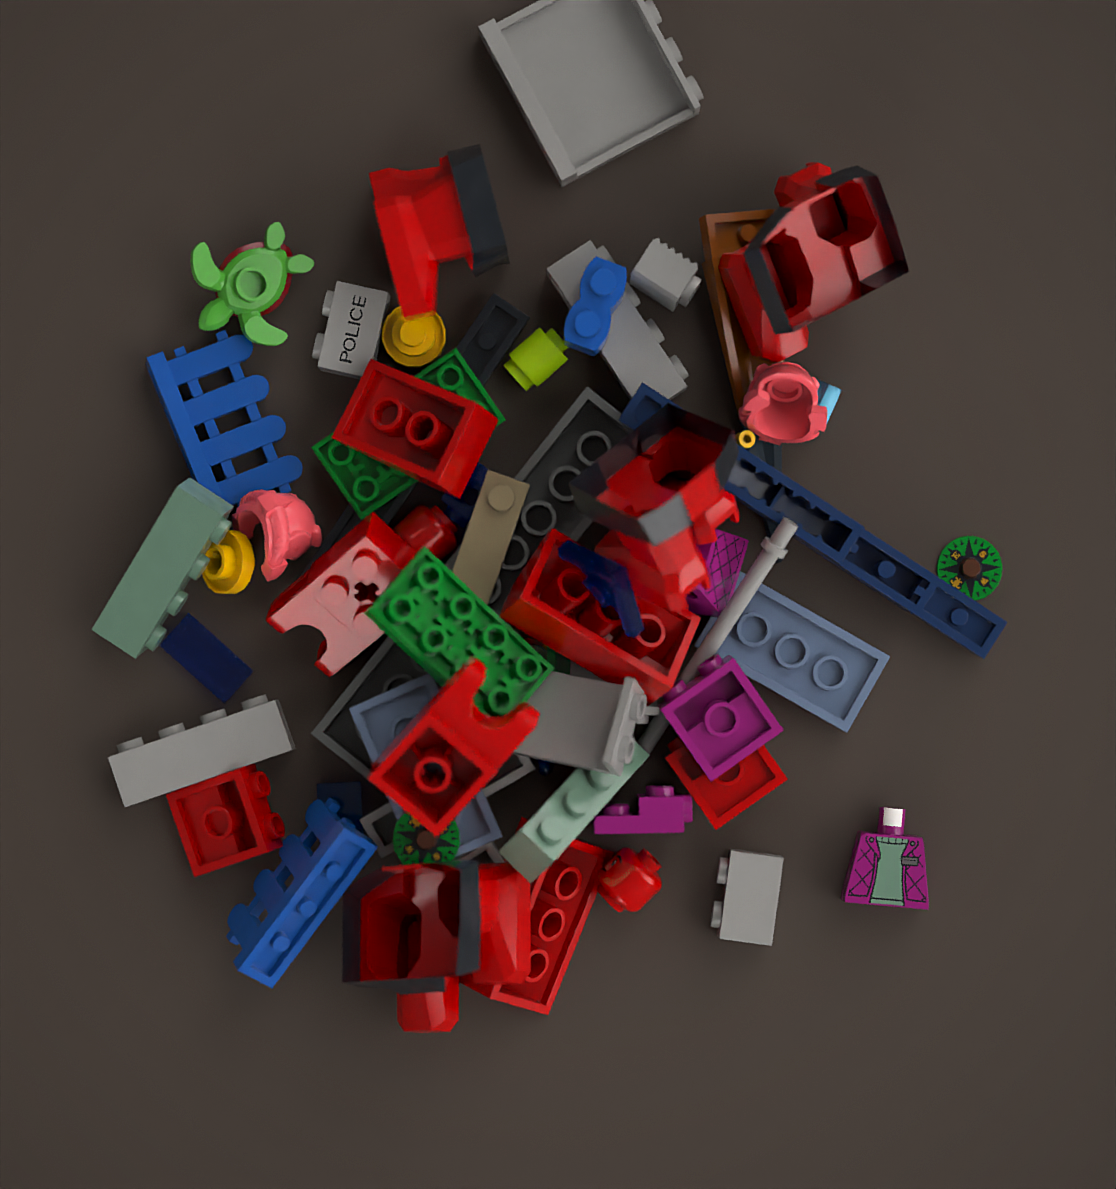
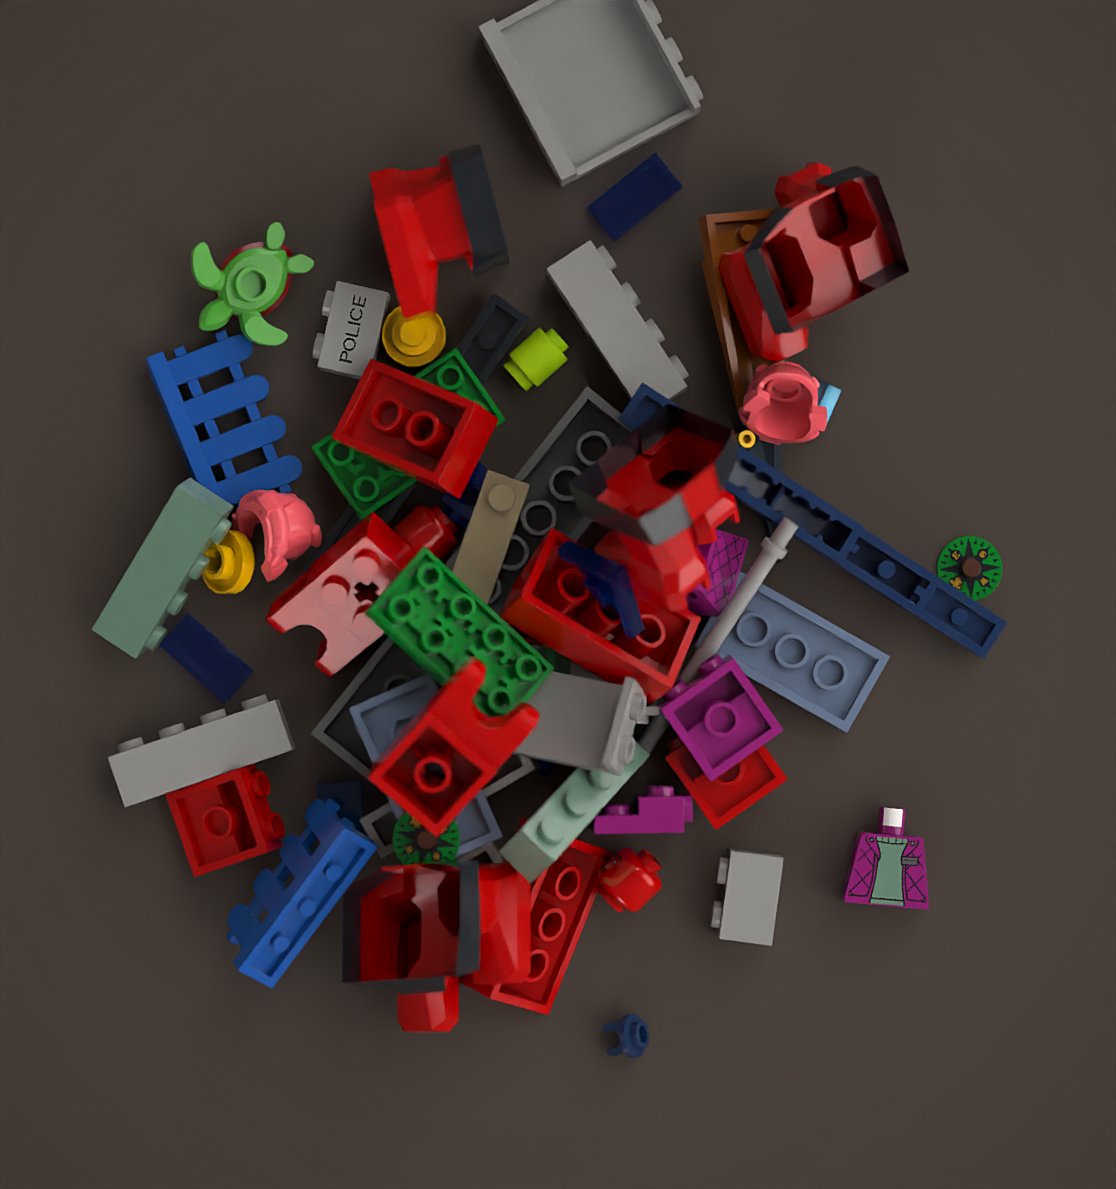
blue brick [564,256,627,356] -> none
light grey brick [629,238,702,312] -> none
none -> clear blue tile [588,152,683,242]
none -> dark blue plate [602,1013,649,1058]

